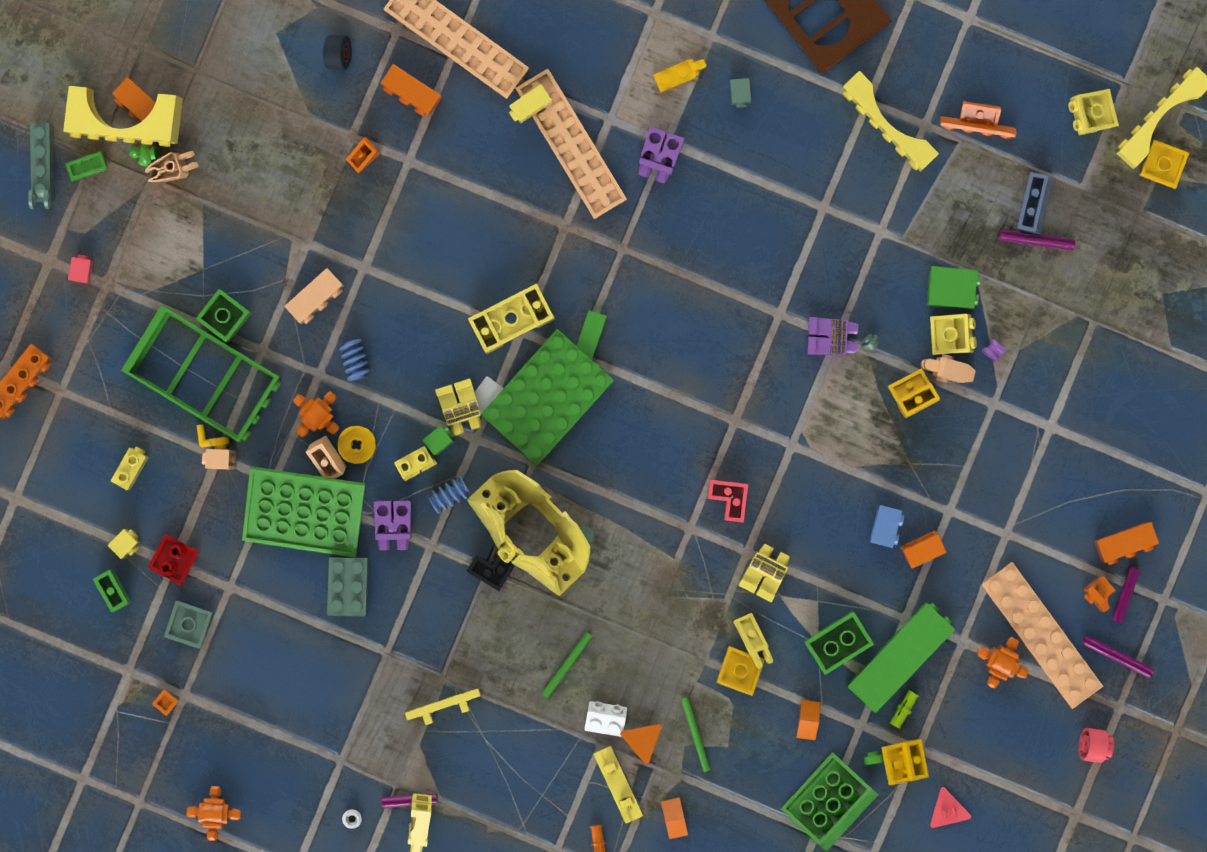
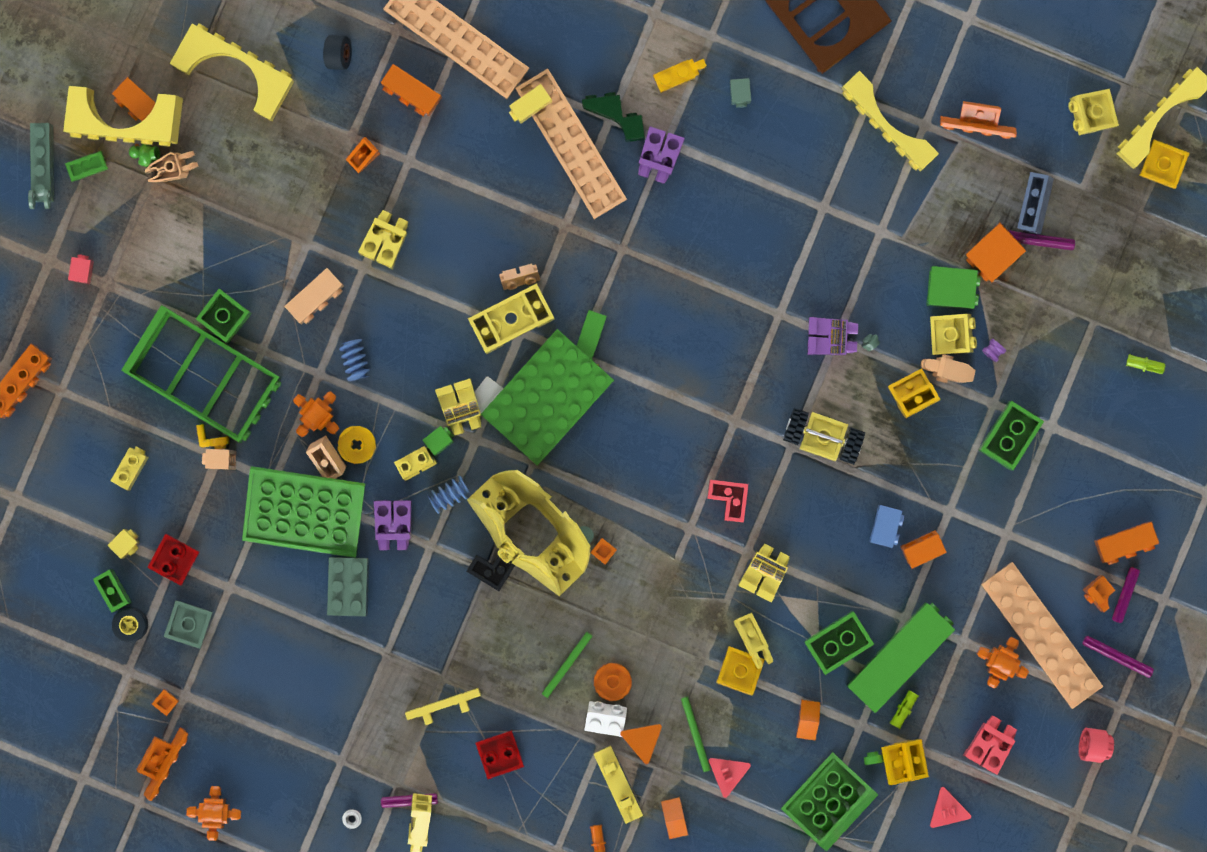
none -> black wheel [112,608,148,642]
none -> orange bracket [136,727,188,801]
none -> light yellow arch [170,23,294,121]
none -> light yellow hips [358,210,408,269]
none -> red plate [475,730,524,779]
none -> light nougat hinge [499,263,540,290]
none -> dark green arch [582,92,645,142]
none -> orange plate [590,538,617,564]
none -> orange tile [594,663,632,701]
none -> coral piece [709,758,751,798]
none -> plate [783,408,865,465]
none -> coral hips [963,716,1017,775]
none -> orange brick [966,223,1026,282]
none -> bright green brick [978,401,1044,470]
none -> lime axle [1126,354,1165,374]

